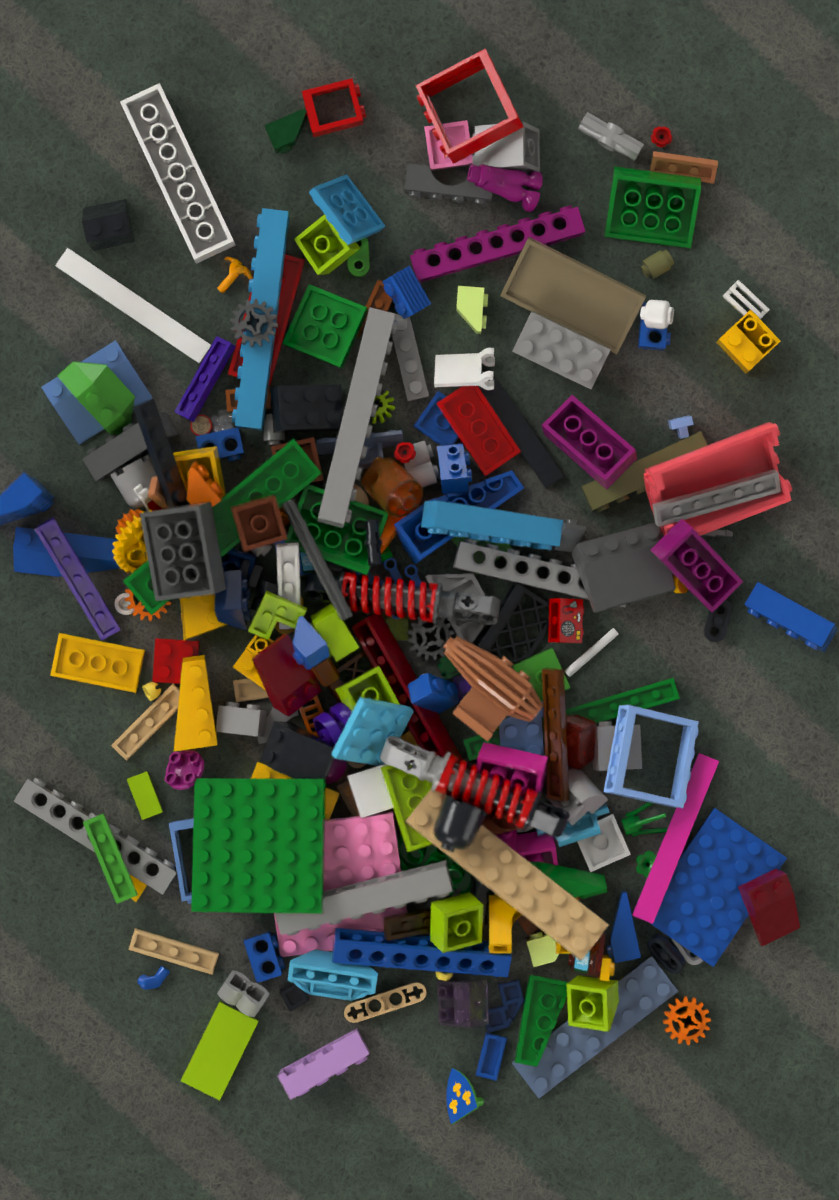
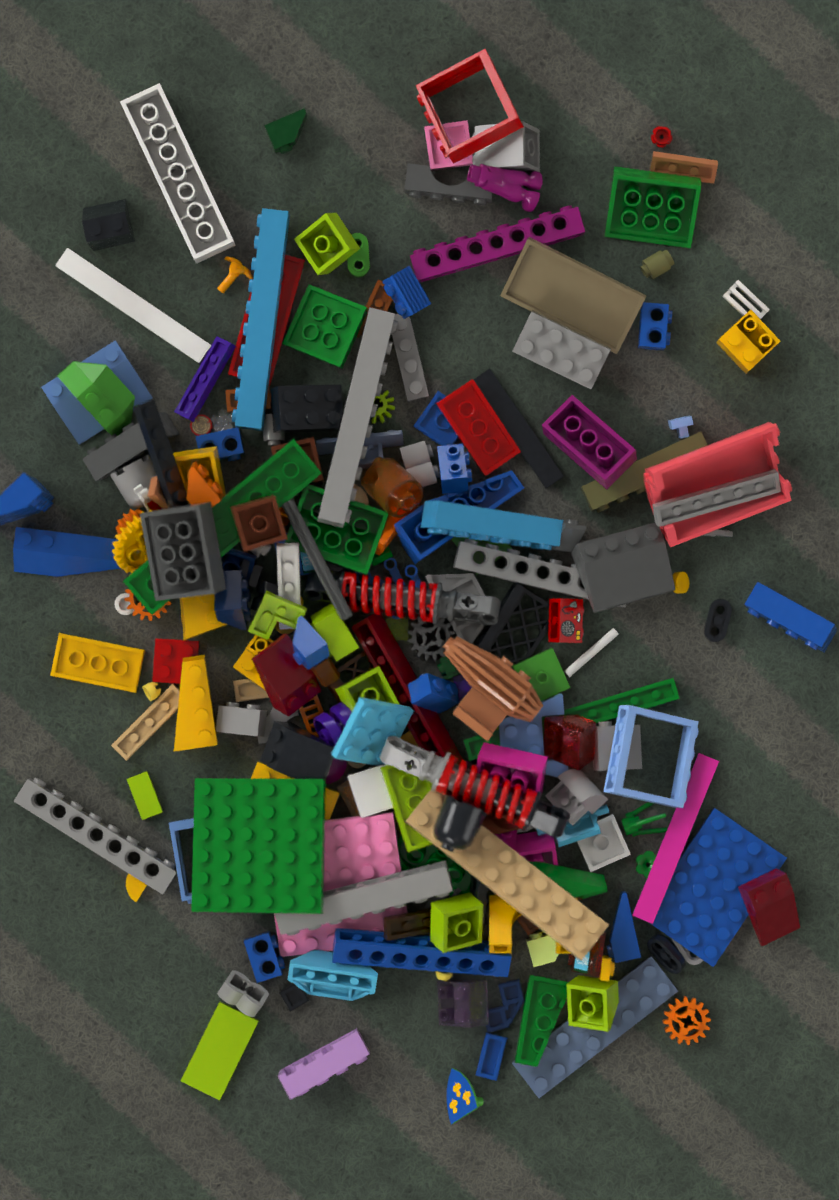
dark purple plate [35,517,121,641] -> none
bright green plate [83,813,138,904] -> none
tan tile [129,928,219,975] -> none
blue arm [137,965,170,990] -> none
magenta dish [164,749,204,790] -> none
dark grey gear [230,299,278,348] -> none
red window [302,78,366,137] -> none
dark azure plate [309,174,386,245] -> none
tan beam [344,981,427,1023] -> none
black pin [364,520,382,566] -> none
red plate [394,442,416,463] -> none
white flag [434,348,495,390] -> none
yellowish green slope [456,286,488,334] -> none
reddish brown tile [542,668,569,801] -> none
light grey piece [578,112,644,162] -> none
white head [640,300,674,329] -> none
magenta brick [651,519,743,613] -> none

